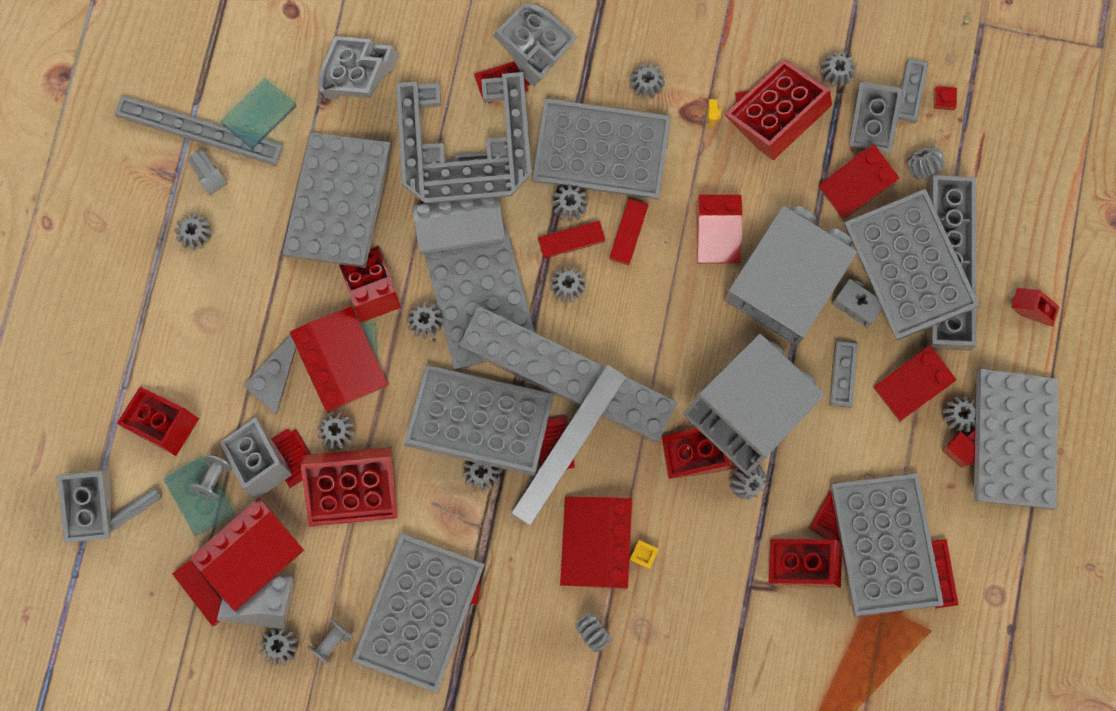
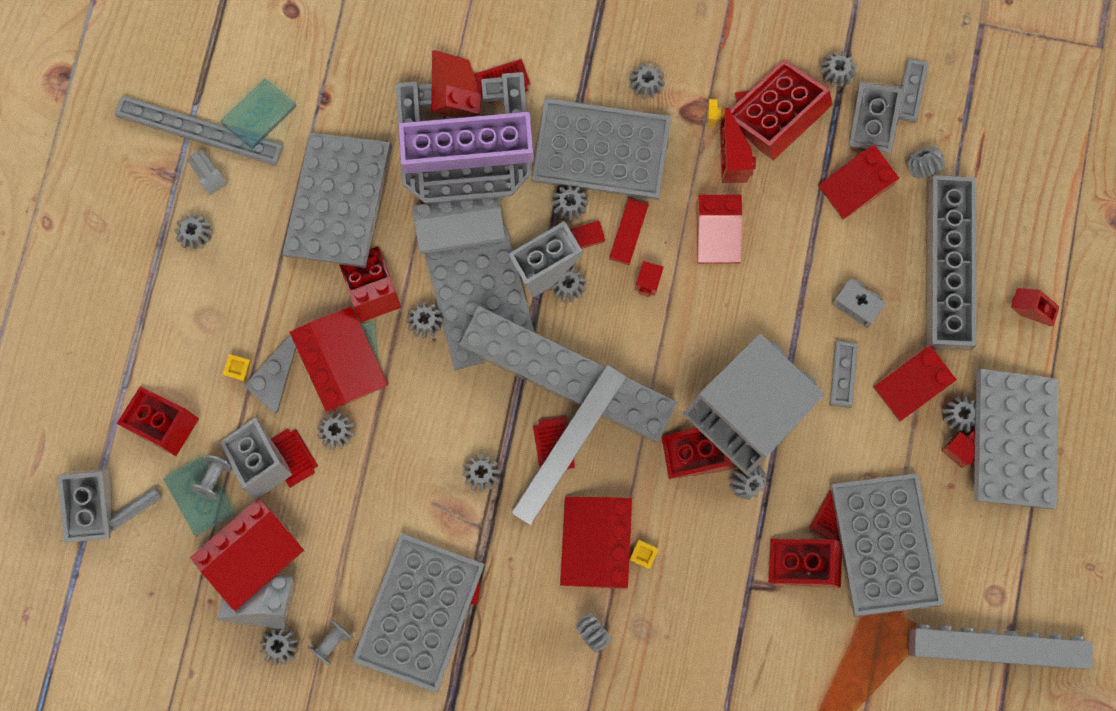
red tile [172,560,222,627] -> none
red slope [301,447,398,527] -> none
light grey slope [318,36,399,100] -> none
light grey plate [404,365,554,476] -> none
light grey slope [493,4,577,87] -> none
light grey brick [723,205,858,346] -> none
light grey plate [844,189,980,341] -> none
red tile [931,539,959,609] -> none
red plate [934,86,957,110] -> none
none -> yellow plate [222,354,252,382]
none -> lavender brick [399,112,534,174]
none -> red slope [431,50,481,118]
none -> light grey slope [509,221,584,298]
none -> red brick [634,261,664,297]
none -> red slope [720,108,756,183]
none -> light grey brick [909,624,1093,669]

